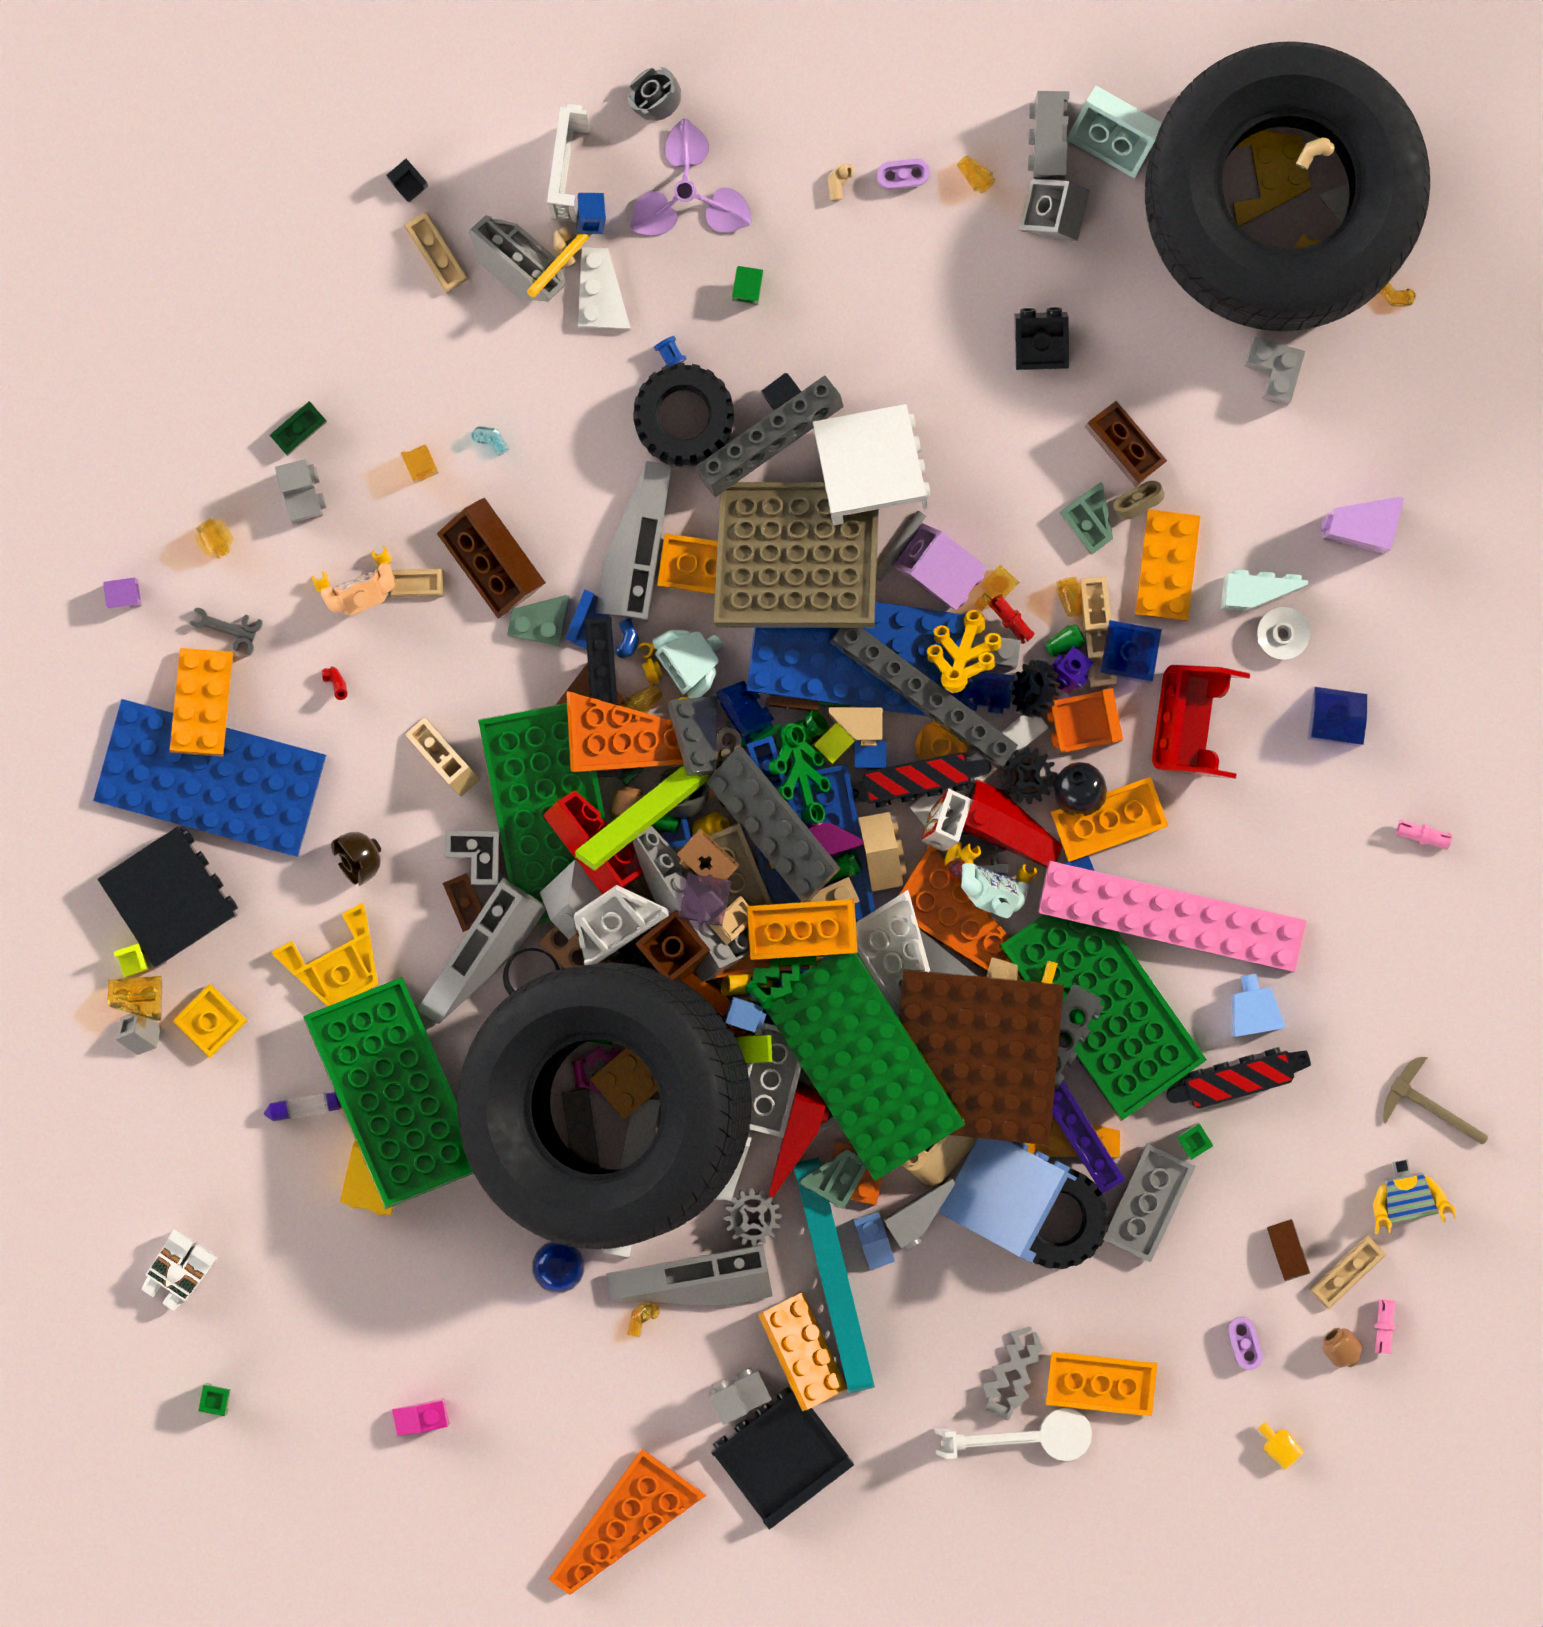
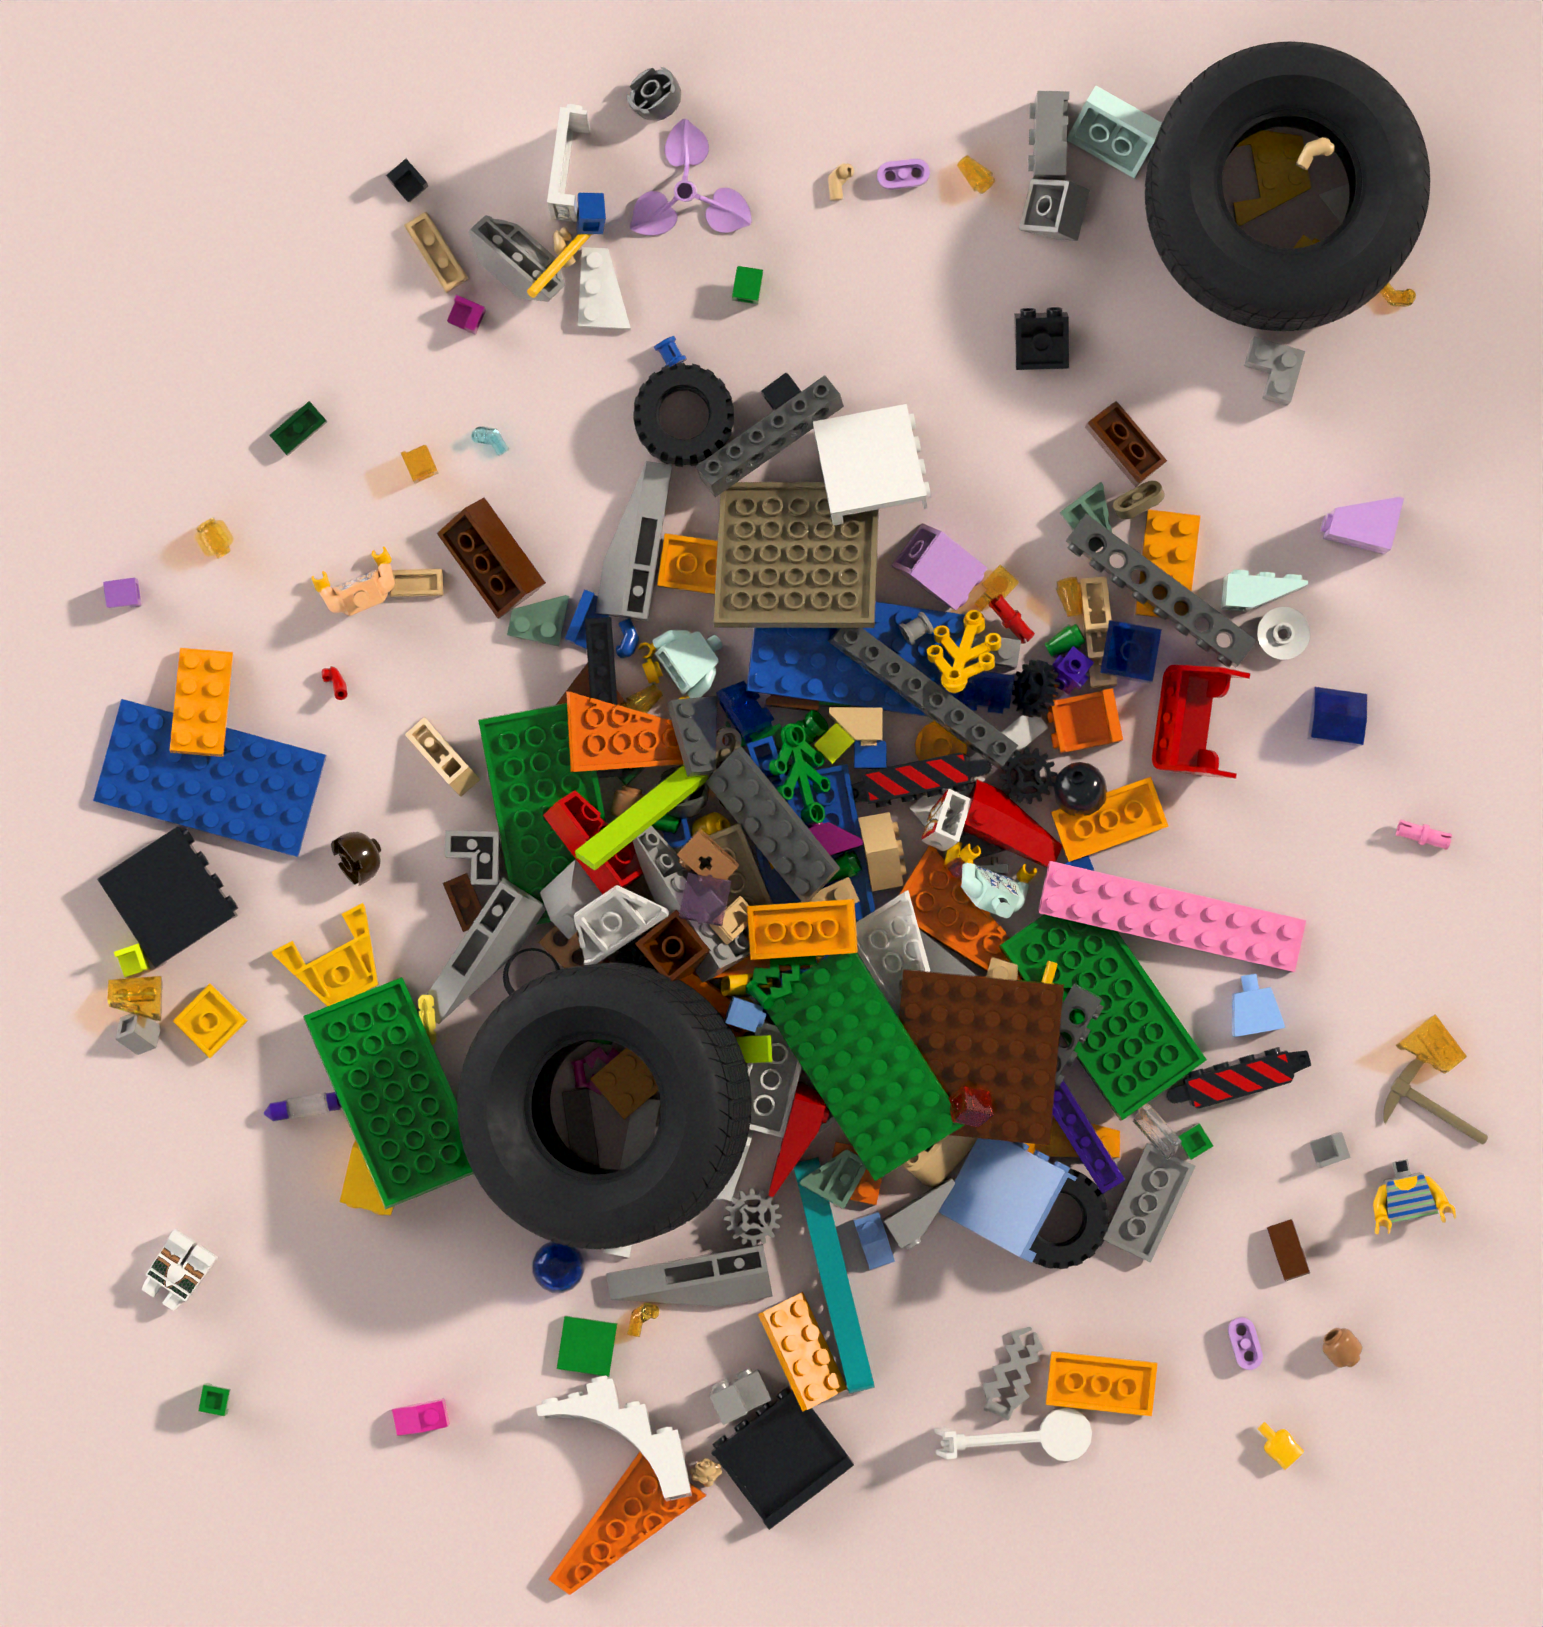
dark grey bar [190,608,263,655] -> none
light grey brick [275,459,326,523] -> none
light grey bar [876,510,926,581] -> none
tan tile [1309,1235,1386,1309] -> none
bright pink pin [1374,1299,1396,1354] -> none
none -> light yellow axle [418,995,437,1045]
none -> magenta panel [447,295,486,335]
none -> white arch [536,1376,692,1501]
none -> green tile [557,1316,617,1377]
none -> tan plant [690,1458,722,1487]
none -> light grey bush [899,612,934,645]
none -> clear red panel [949,1086,994,1127]
none -> dark grey brick [1066,514,1257,668]
none -> clear tile [1133,1103,1182,1160]
none -> light grey panel [1310,1132,1351,1168]
none -> clear yellow wing [1396,1014,1467,1074]

